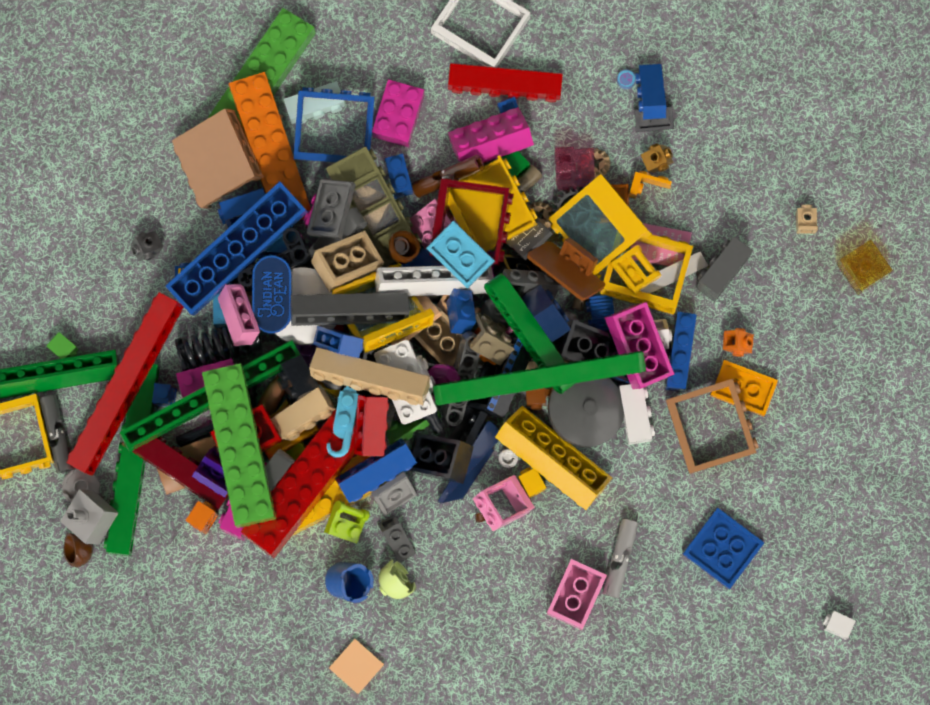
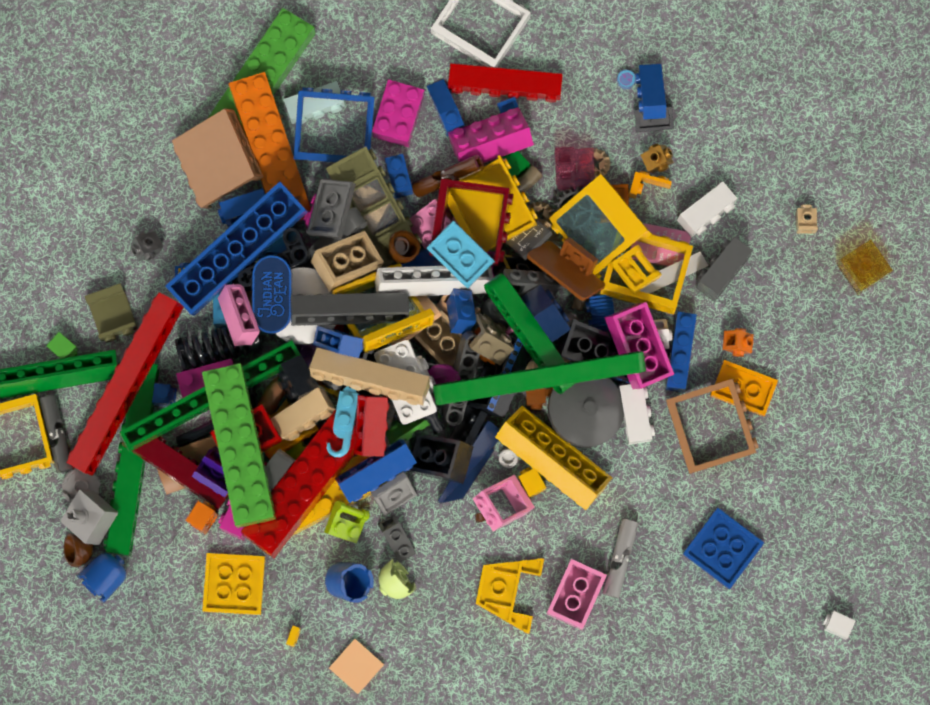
none -> blue cylinder [76,553,127,603]
none -> olive panel [84,283,138,343]
none -> yellow plate [202,553,265,615]
none -> yellow tile [286,626,301,647]
none -> blue slope [426,79,464,137]
none -> yellow wing [475,558,544,634]
none -> white brick [677,182,738,238]

